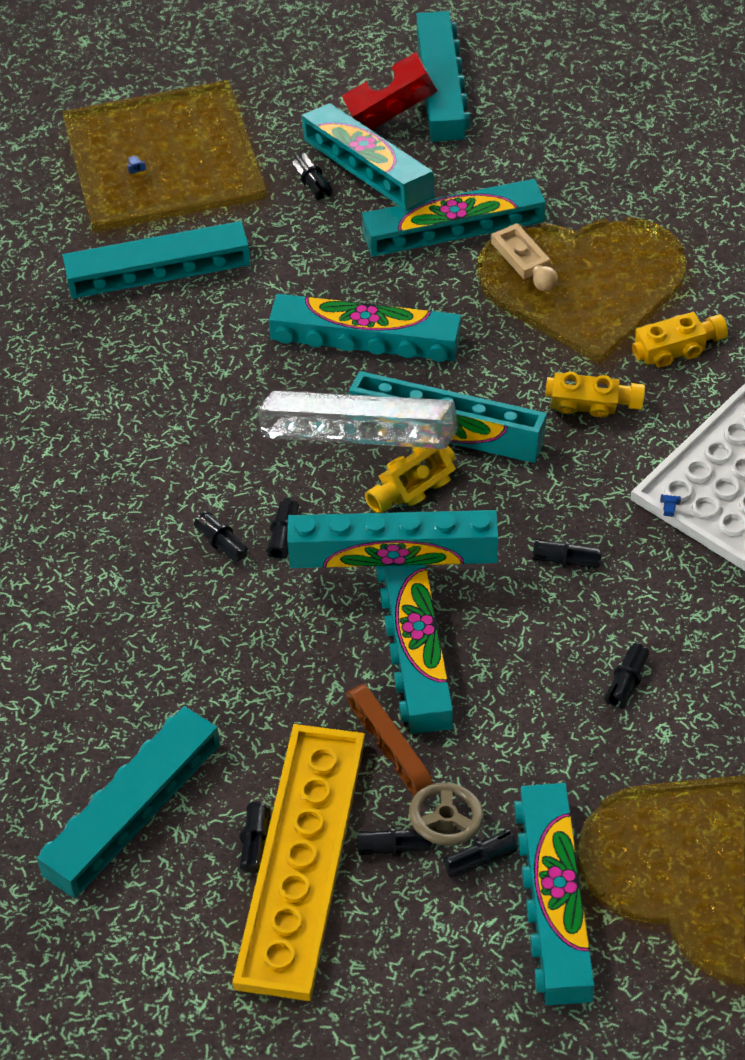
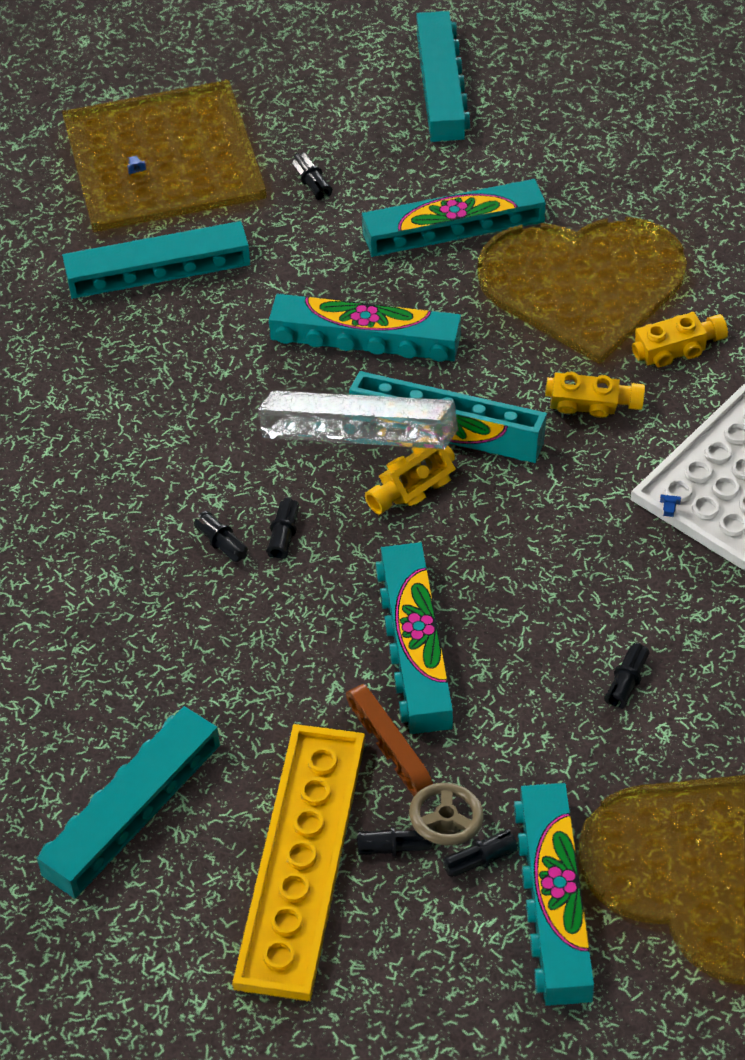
black axle [240,801,271,874] -> none
teal brick [287,510,498,568] -> none
teal brick [301,103,435,210] -> none
red arch [342,52,438,130] -> none
tan plate [491,223,558,291] -> none
black axle [532,538,602,568] -> none

